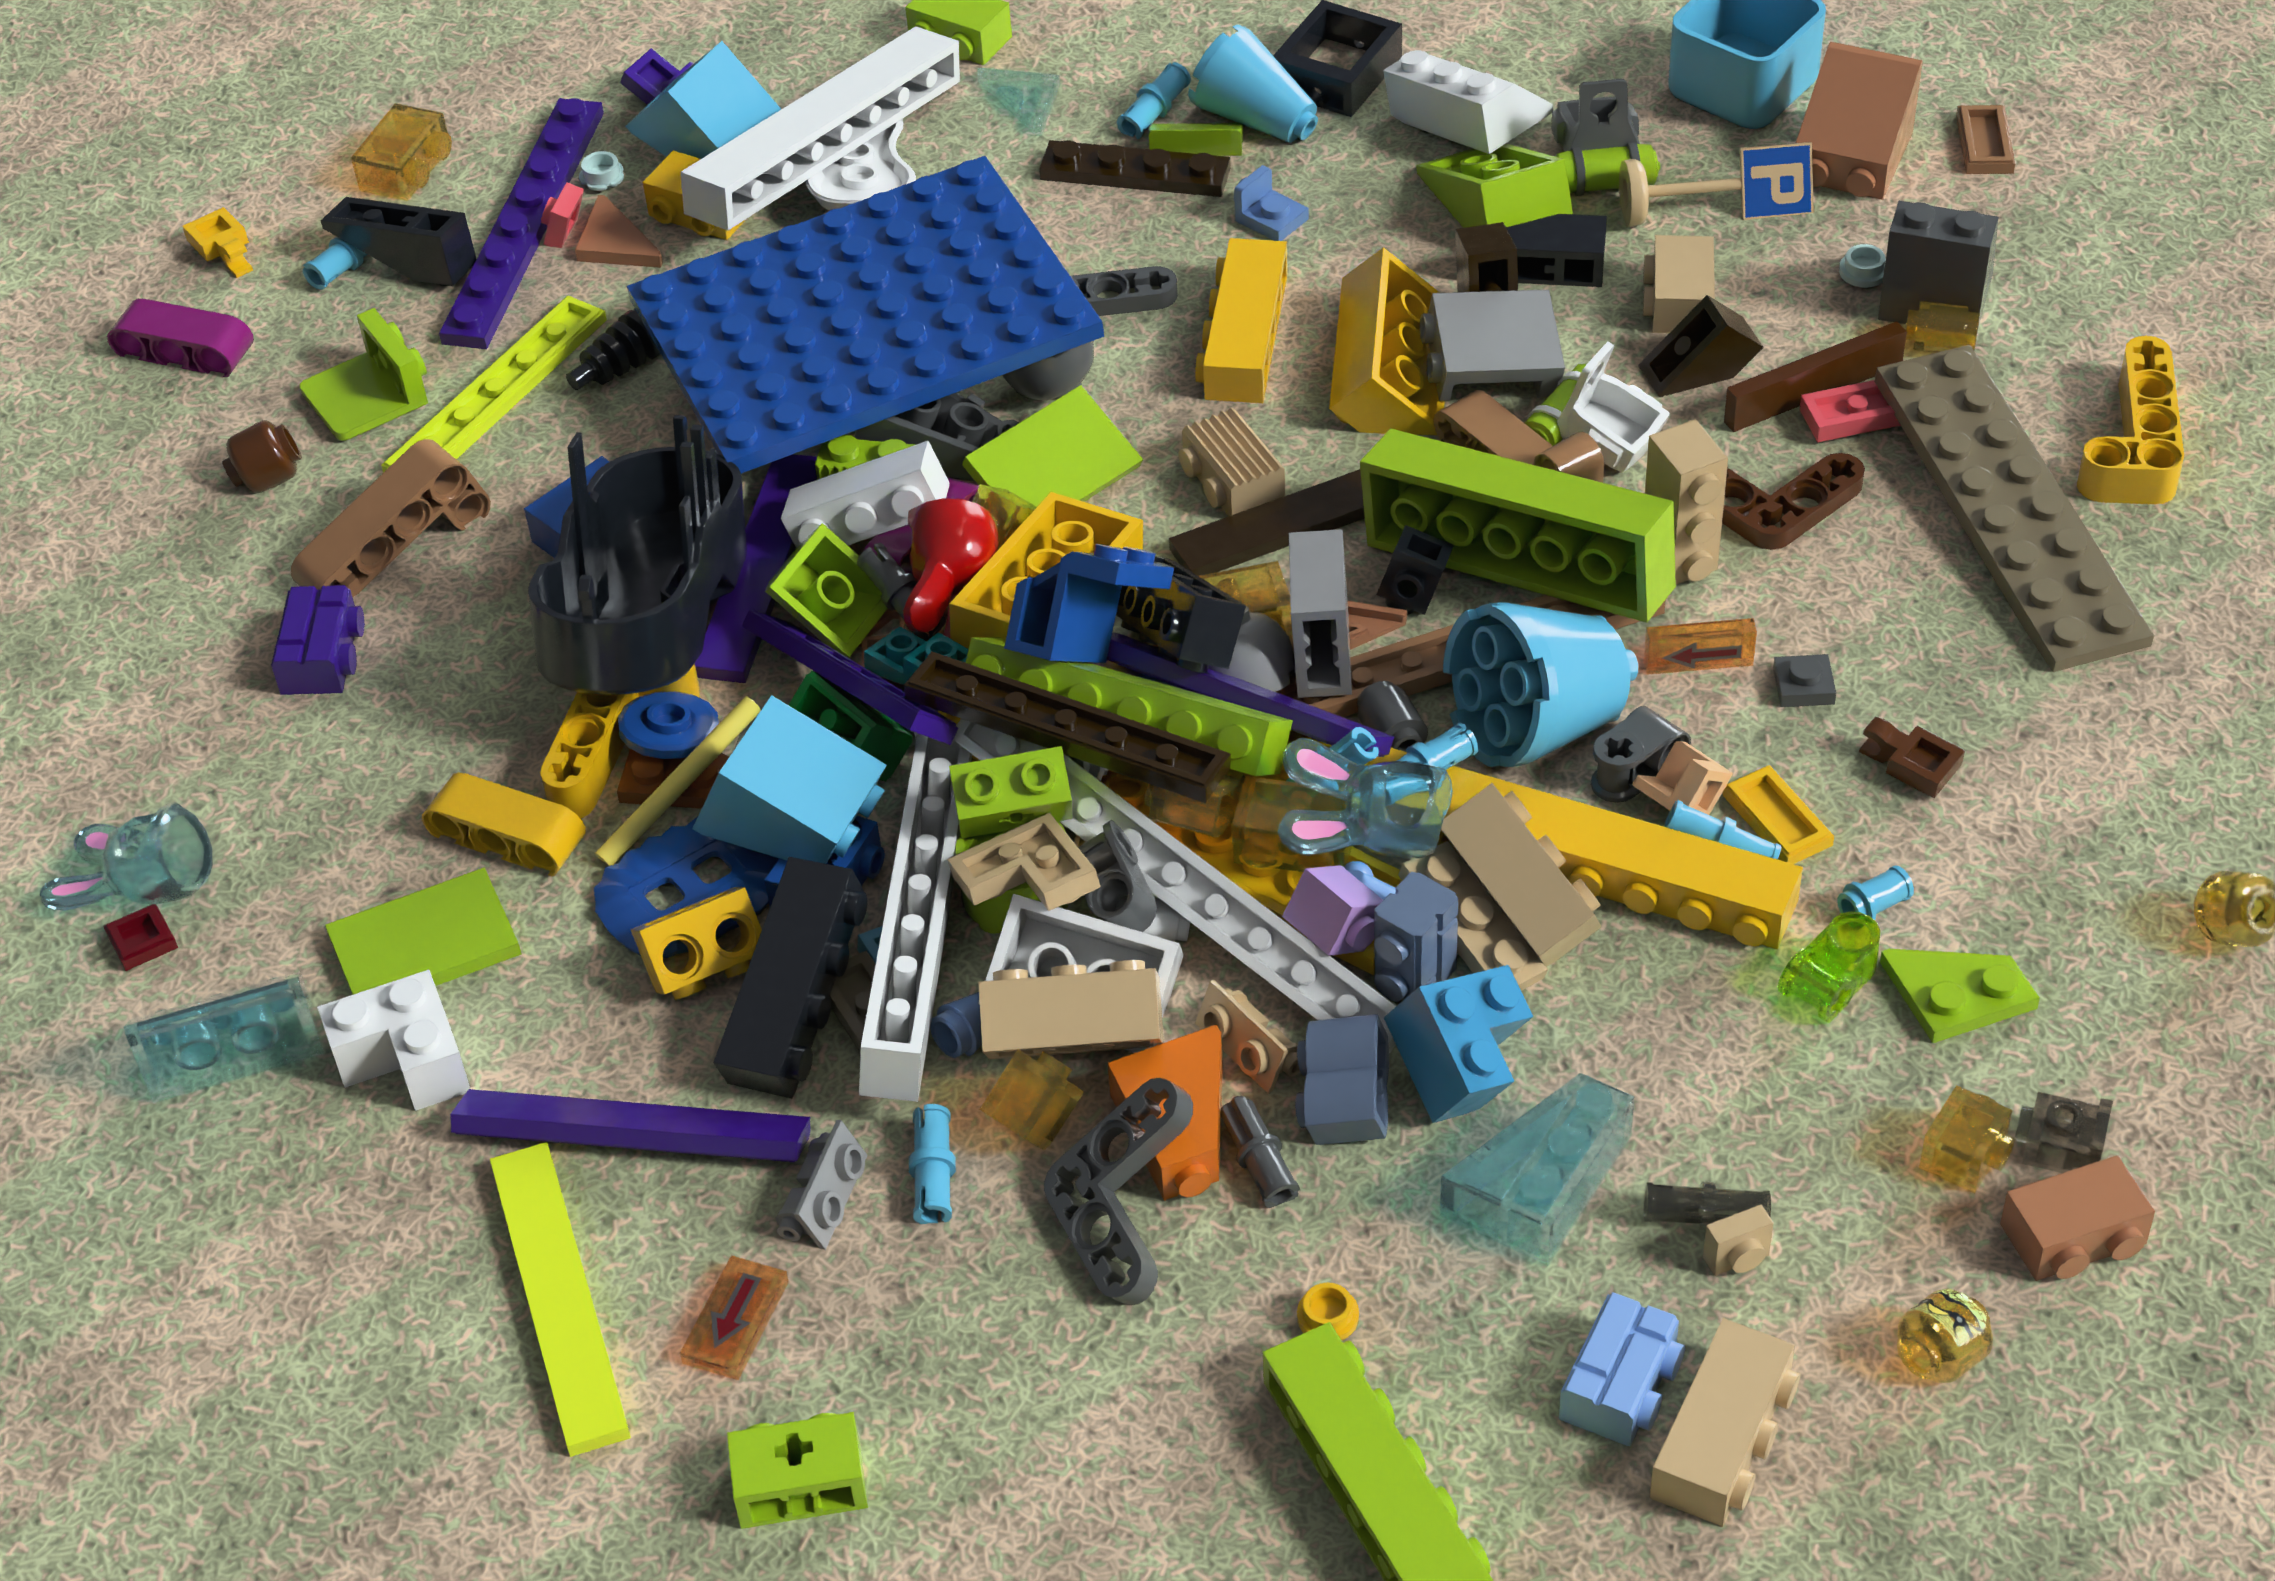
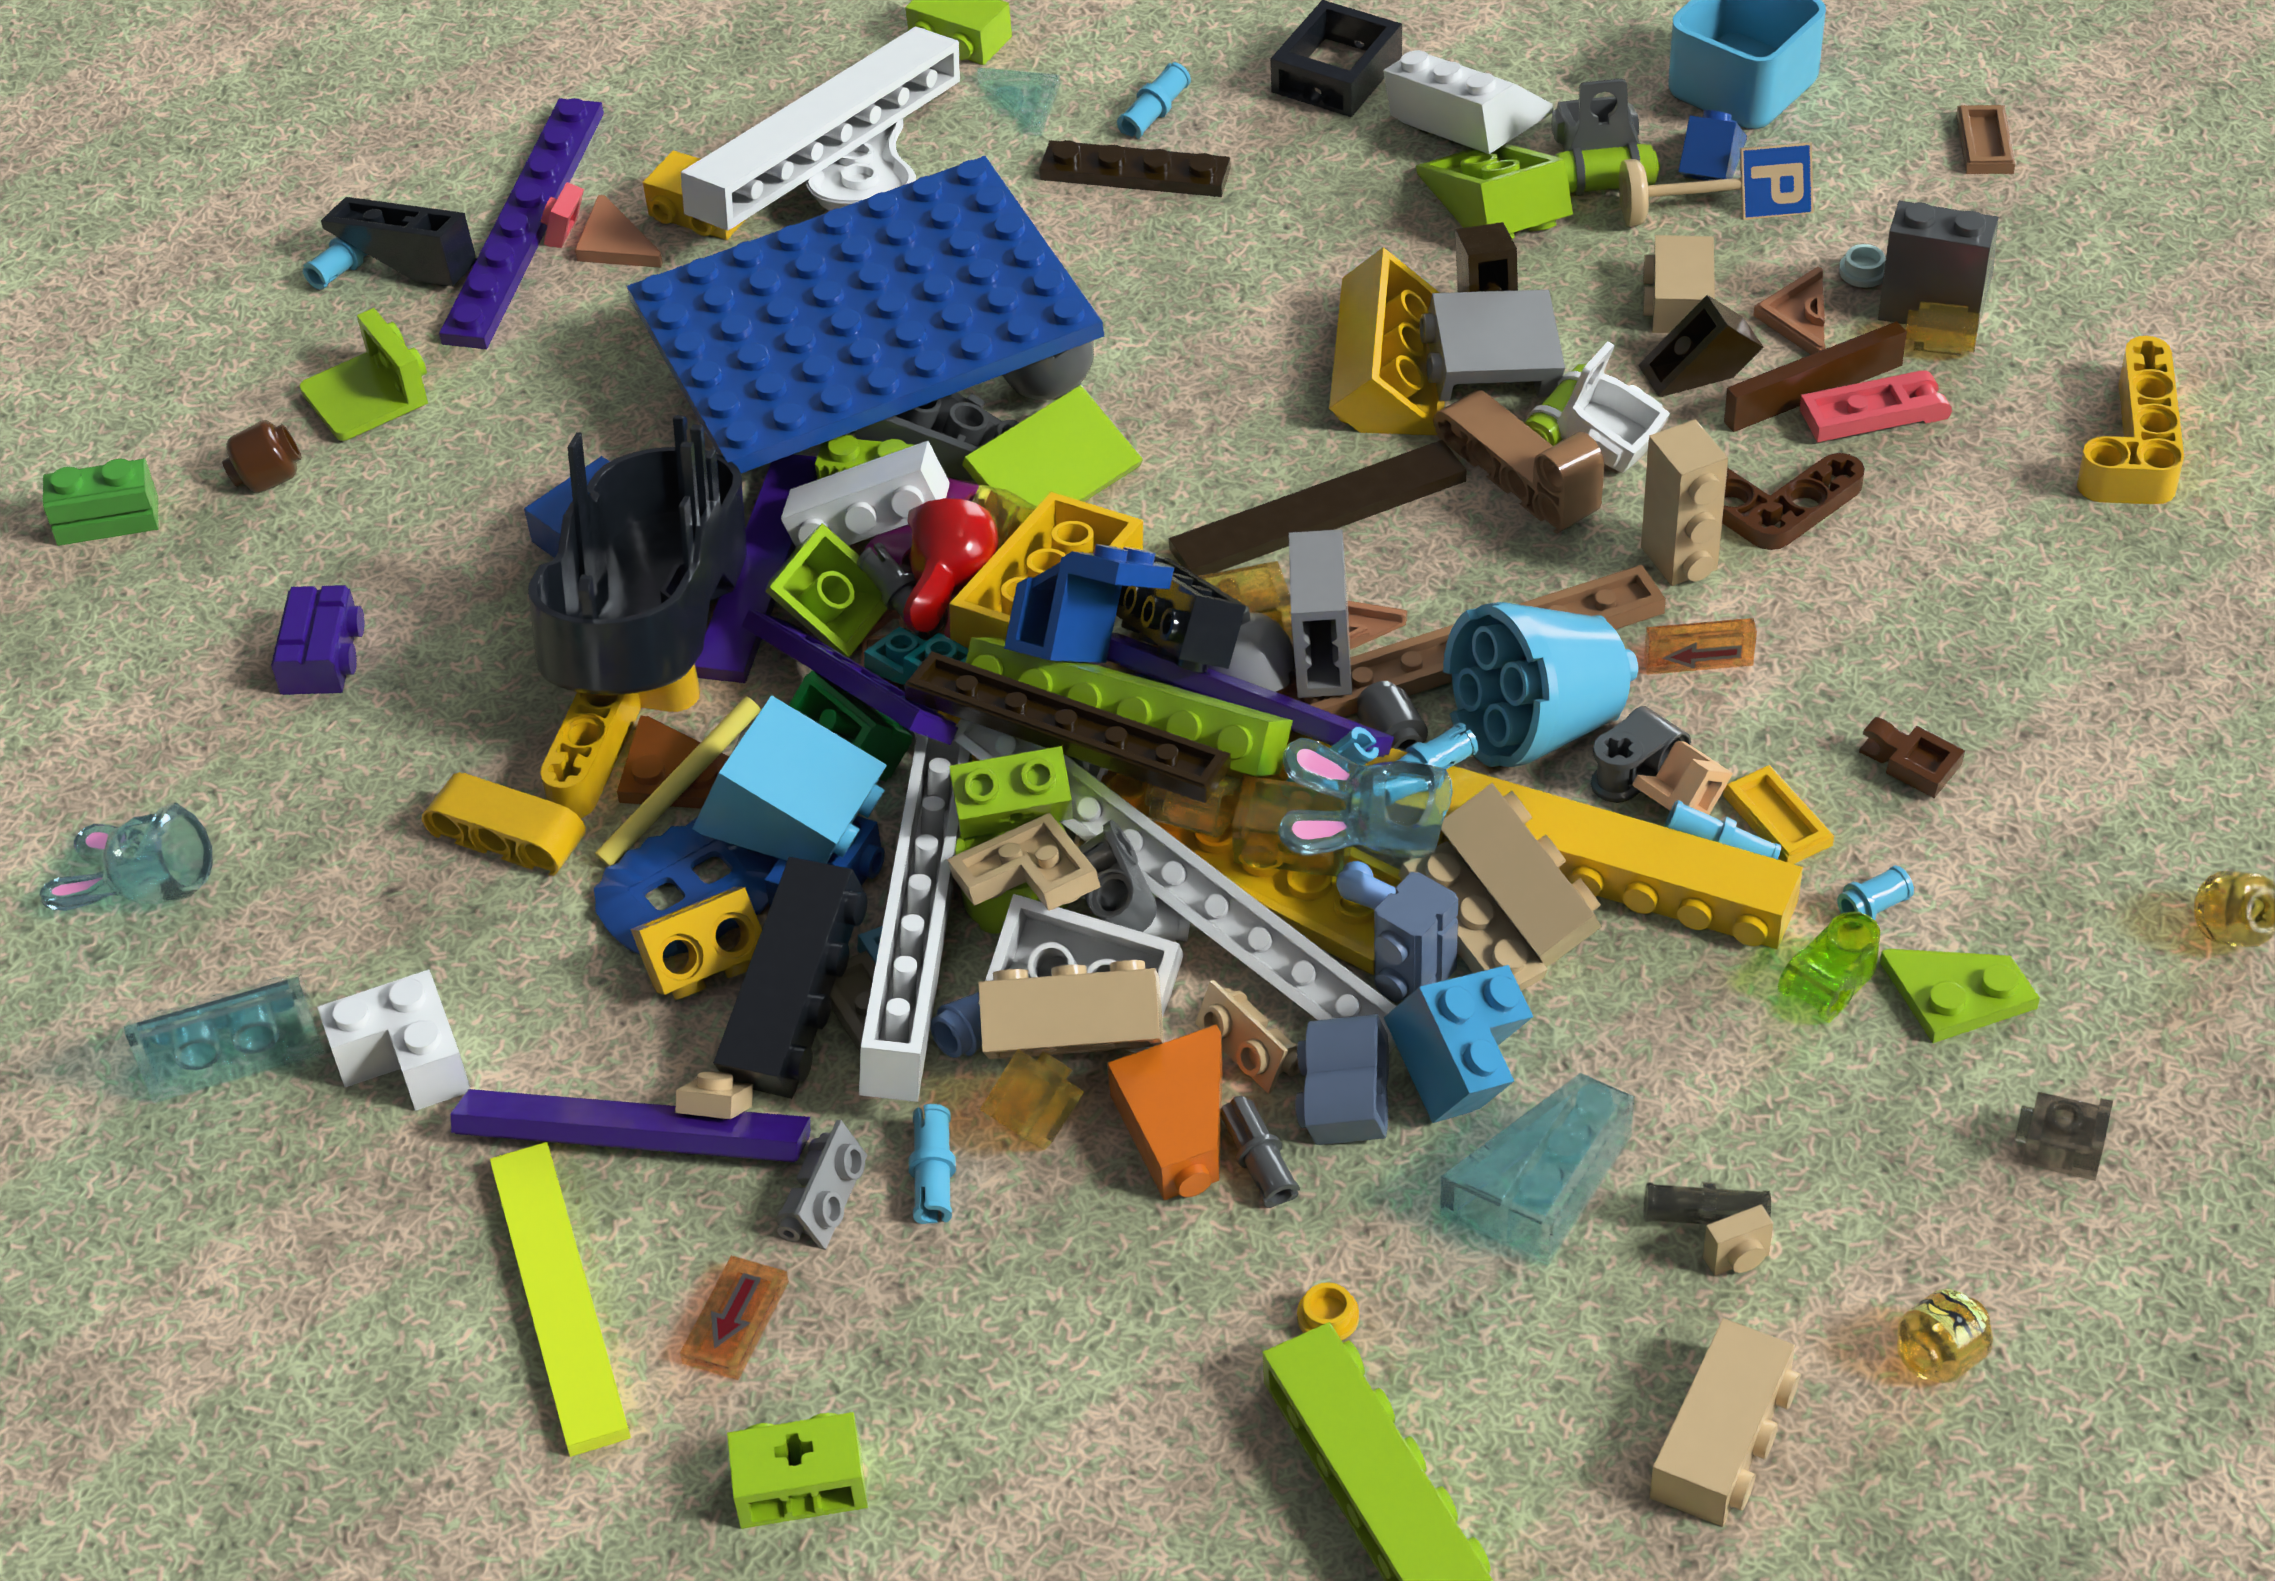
dark red tile [103,903,178,971] -> none
magenta beam [107,299,254,378] -> none
yellow plate [182,207,253,278] -> none
medium nougat beam [291,439,491,597] -> none
lime tile [325,867,522,995] -> none
clear yellow brick [351,103,452,201] -> none
neon yellow tile [381,295,607,473] -> none
black piece [566,308,660,390] -> none
light aqua plate [579,151,624,191] -> none
blue wheel [618,691,719,759] -> none
dark purple bracket [620,48,694,105] -> none
medium azure slope [625,41,781,159] -> none
dark grey beam [1044,1078,1193,1305] -> none
dark grey beam [1071,266,1178,316] -> none
lime slope [1149,123,1243,156] -> none
tan brick [1179,407,1285,516] -> none
medium azure cone [1188,24,1318,143] -> none
yellow brick [1195,238,1288,404] -> none
medium blue bracket [1234,165,1309,241] -> none
lavender brick [1282,865,1383,956] -> none
lime brick [1360,428,1676,623] -> none
black brick [1376,525,1454,615] -> none
black slope [1506,214,1607,287] -> none
light blue brick [1559,1292,1685,1446] -> none
dark grey plate [1773,654,1836,707] -> none
nougat slope [1796,41,1923,200] -> none
dark tan plate [1874,345,2154,672] -> none
clear yellow brick [1919,1085,2015,1194] -> none
nougat brick [2000,1155,2155,1281] -> none
none -> bright green brick [43,458,159,546]
none -> tan plate [675,1071,753,1119]
none -> blue slope [1678,110,1747,181]
none -> nougat tile [1753,267,1825,354]

